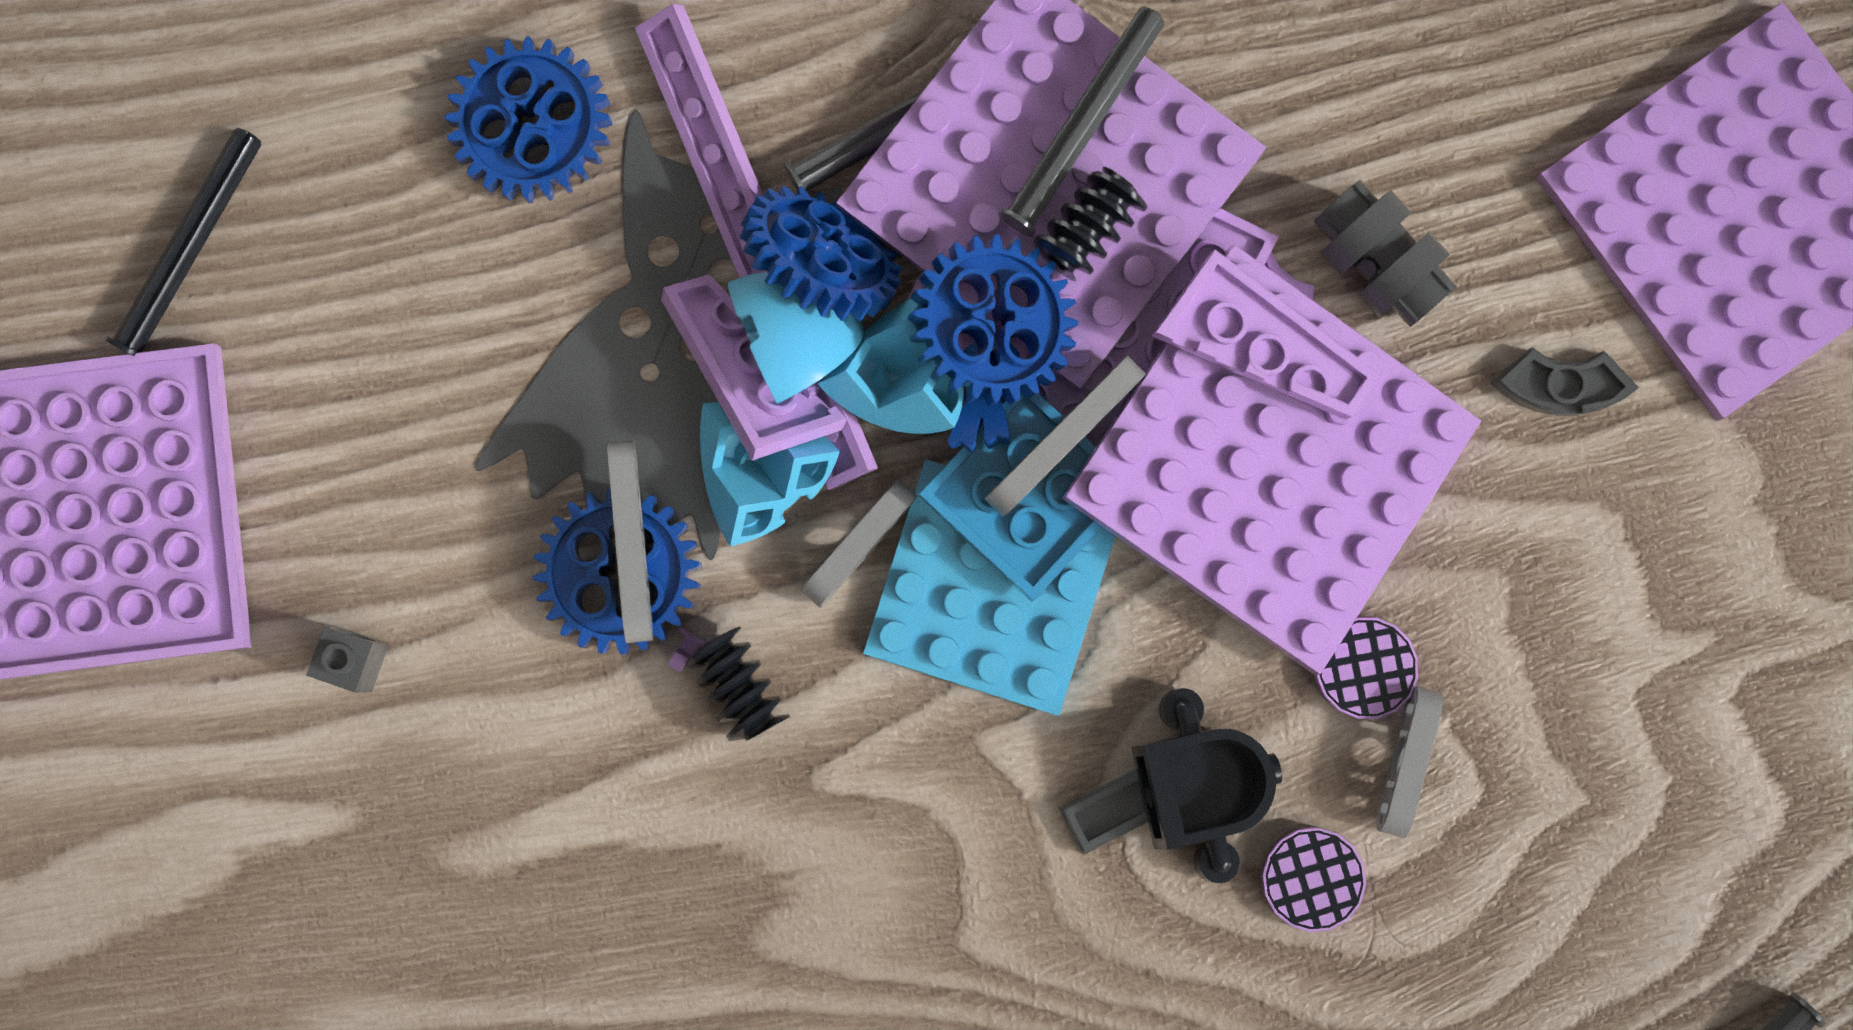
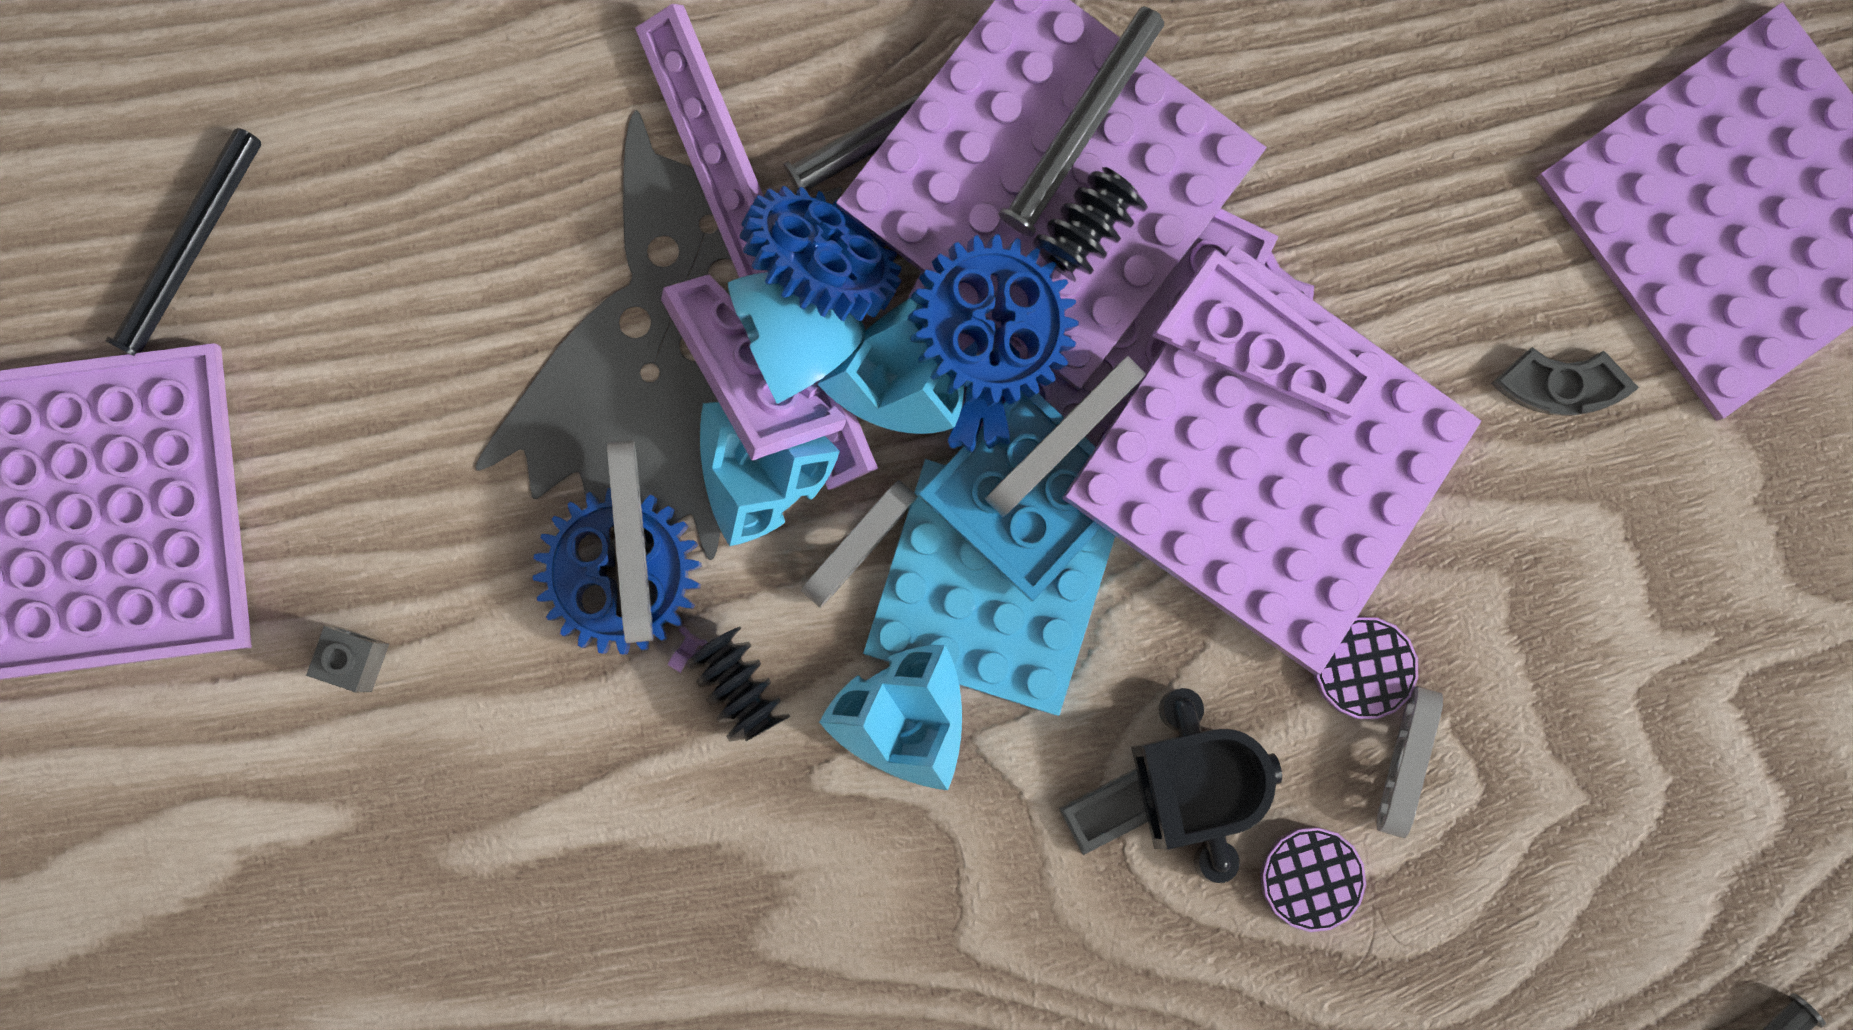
blue gear [445,36,613,203] -> none
dark grey piece [1314,180,1457,327] -> none
none -> medium azure brick [819,645,962,790]

